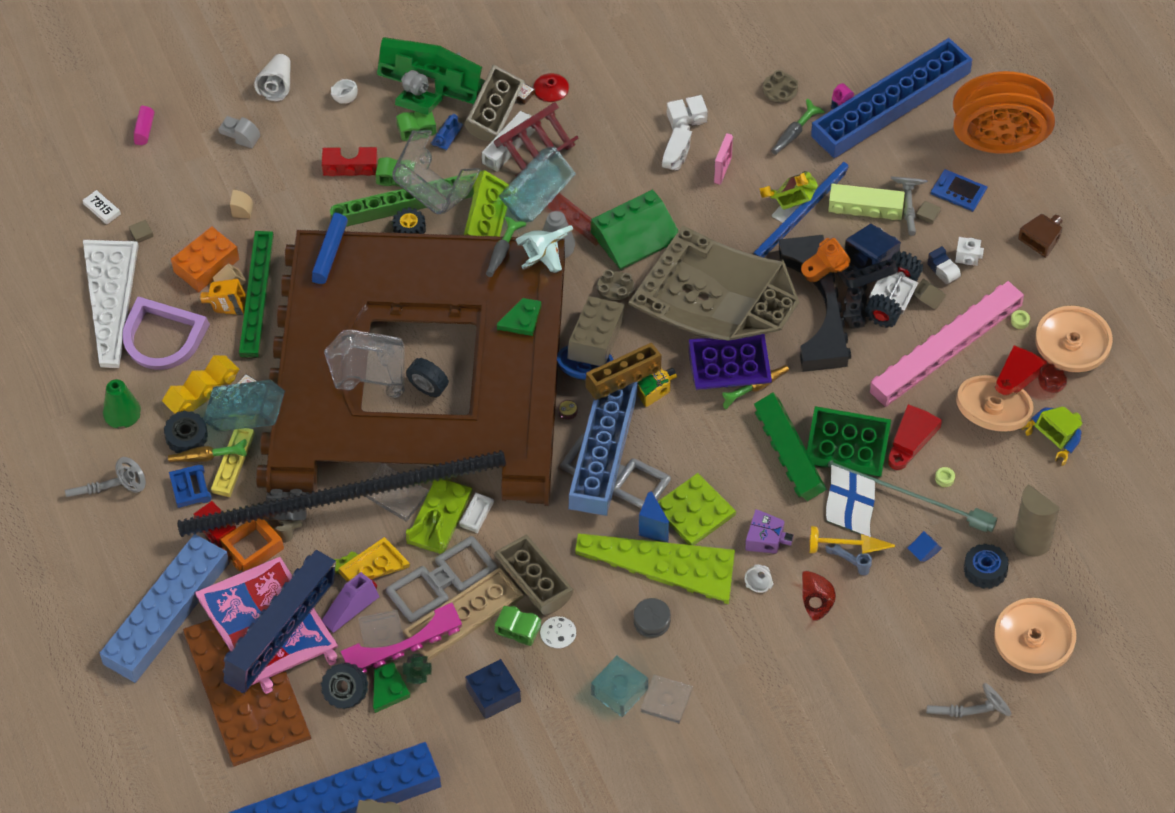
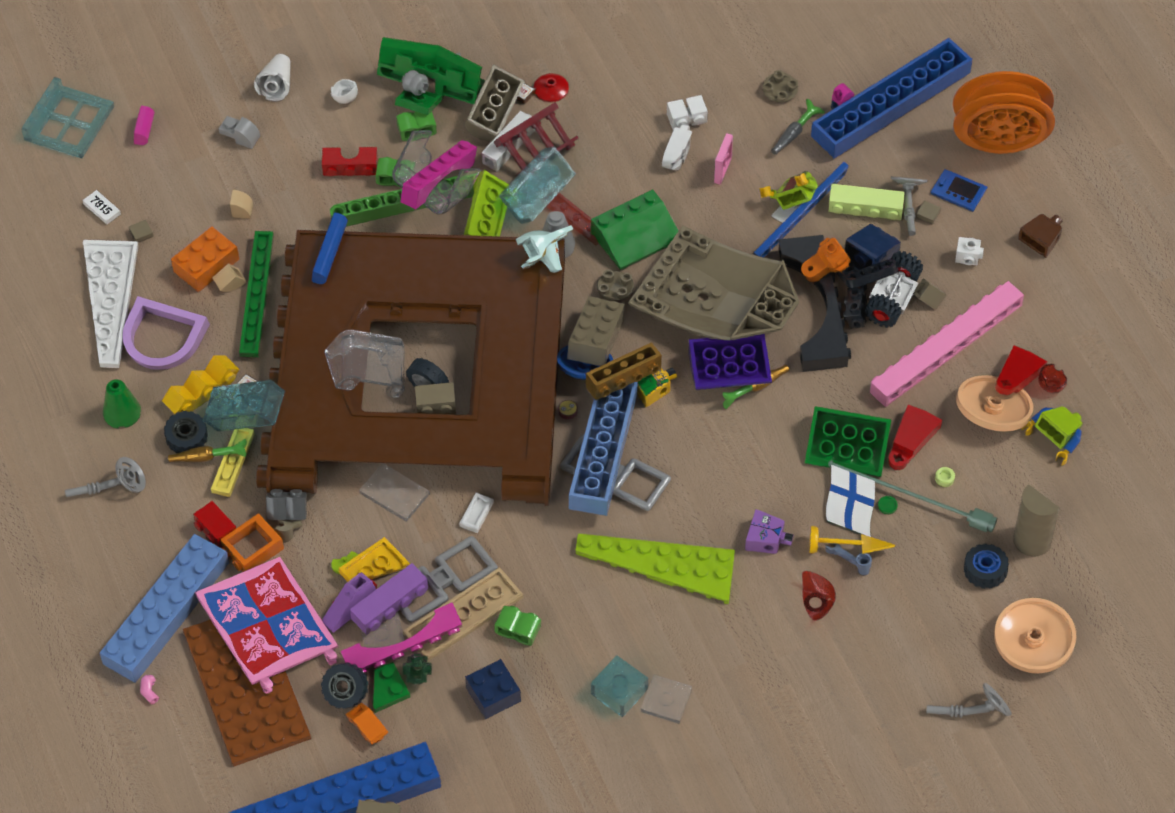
blue plate [169,465,212,508] -> none
black piece [177,450,506,537] -> none
light orange torso [200,279,246,315] -> none
dark blue brick [223,550,336,694] -> none
black wheel [392,207,426,234] -> none
lime plate [406,479,472,554] -> none
blue hinge [431,114,463,150] -> none
dark grey piece [486,217,526,277] -> none
dark tan brick [494,534,574,615] -> none
green wing [497,298,542,336] -> none
white sticker [540,616,576,648] -> none
dark grey head [634,598,671,638] -> none
blue slope [639,491,669,543] -> none
lime plate [658,473,736,545] -> none
white piece [745,564,774,593] -> none
green brick [754,392,827,501] -> none
blue brick [908,531,942,562] -> none
leg [927,246,961,284] -> none
yellowish green tile [1011,310,1030,329] -> none
light nougat dish [1035,306,1113,372] -> none
none -> clear light blue window [21,77,114,158]
none -> bright pink arm [140,675,159,704]
none -> orange slope [345,702,389,745]
none -> medium lavender brick [350,563,428,635]
none -> dark pink arch [400,140,477,209]
none -> dark tan brick [415,382,456,415]
none -> green piece [878,496,898,515]

